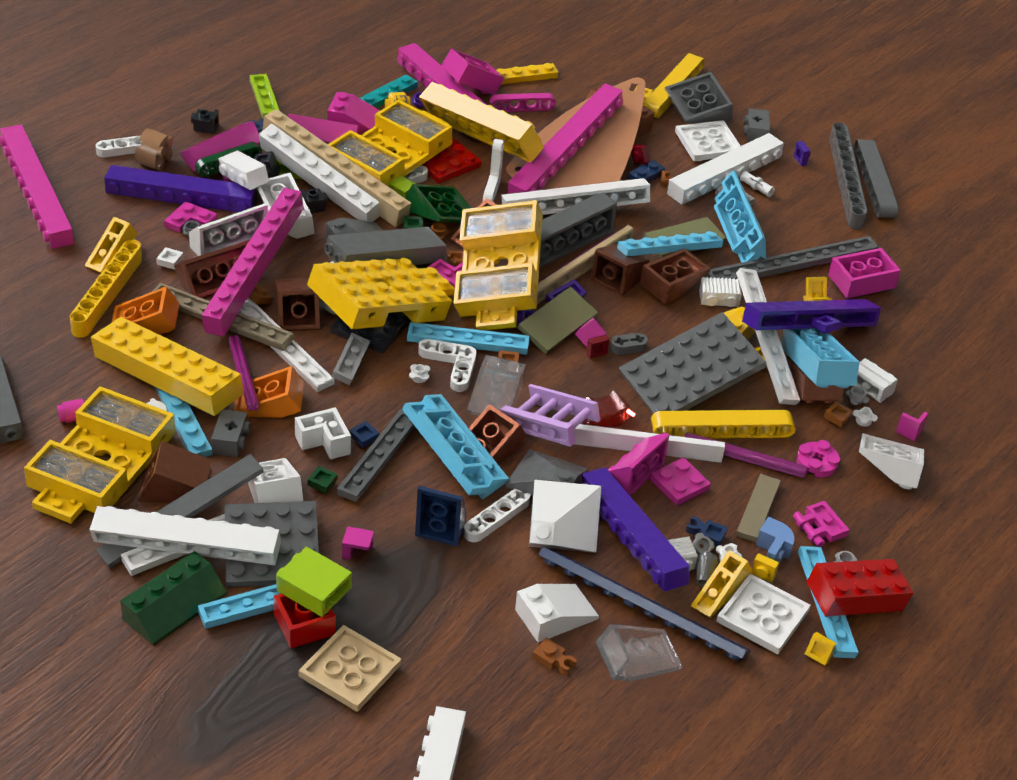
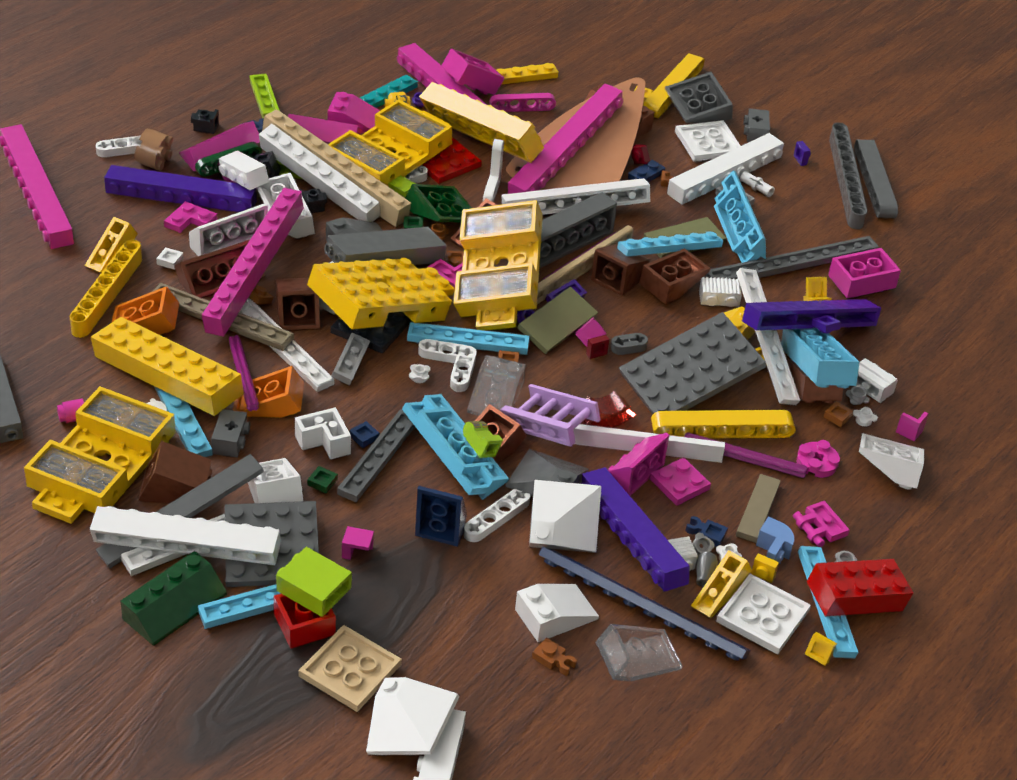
dark grey plate [182,221,200,237] -> none
none -> white slope [366,677,459,755]
none -> lime leg [463,421,503,458]

